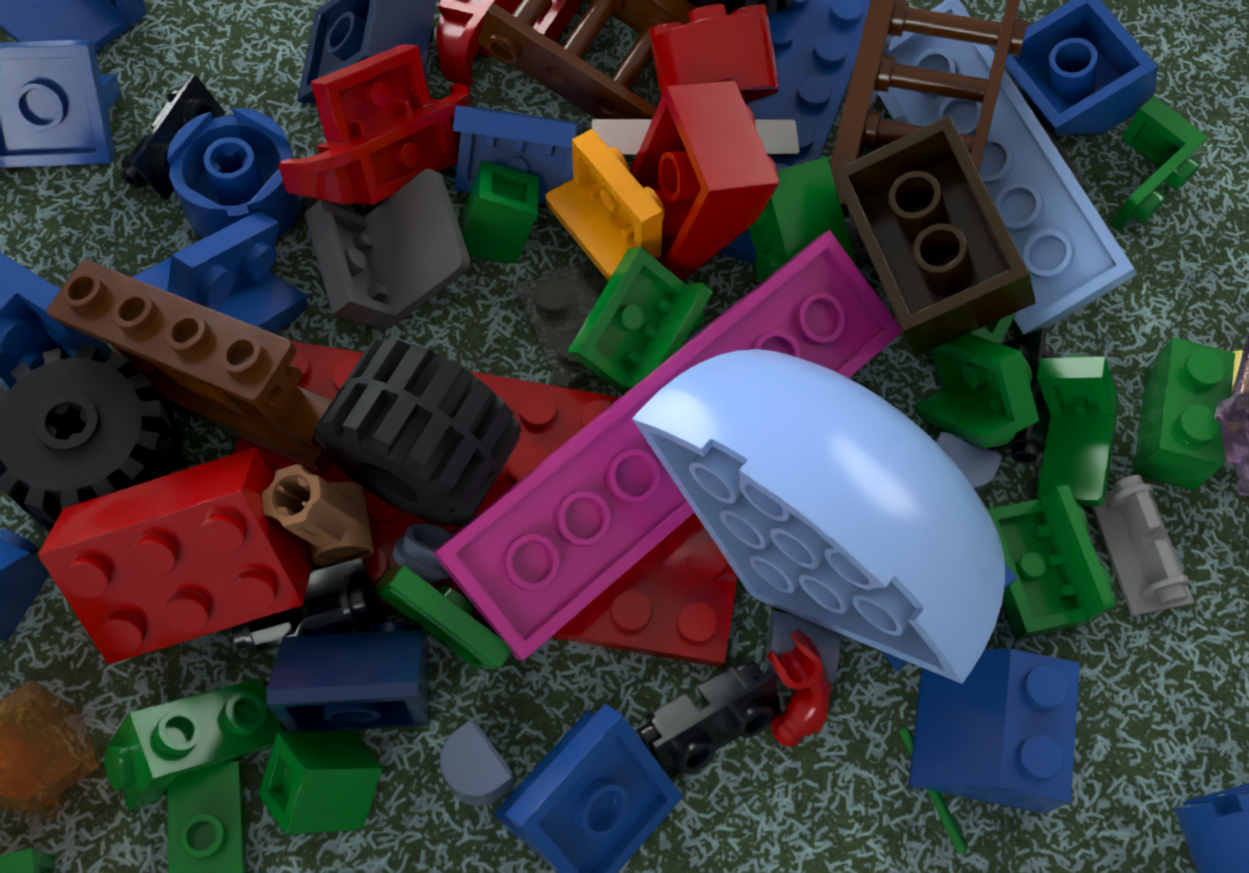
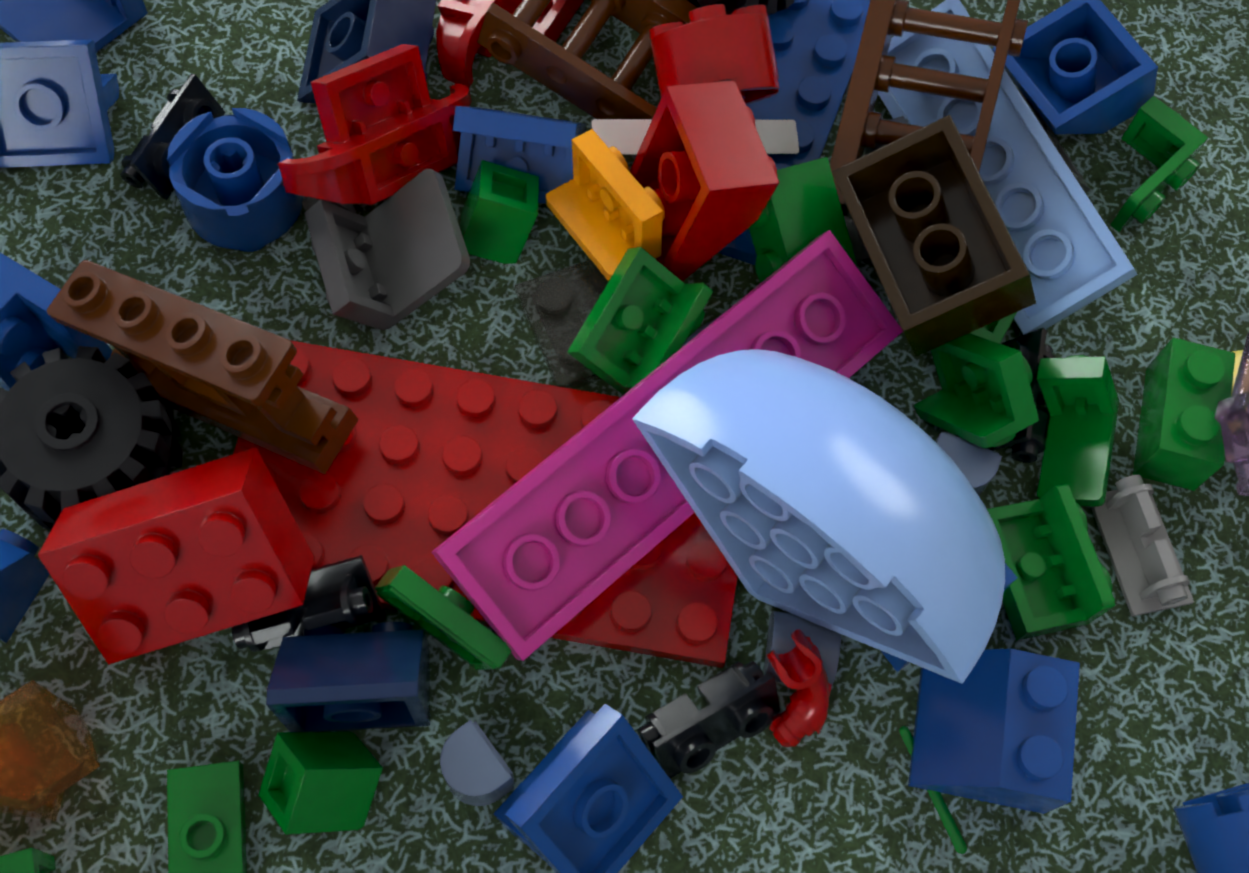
green bracket [104,679,283,811] -> none
blue bracket [132,210,308,334] -> none
medium nougat piece [262,464,374,566] -> none
black wheel [313,338,522,527] -> none
sand blue plate [393,523,454,583] -> none

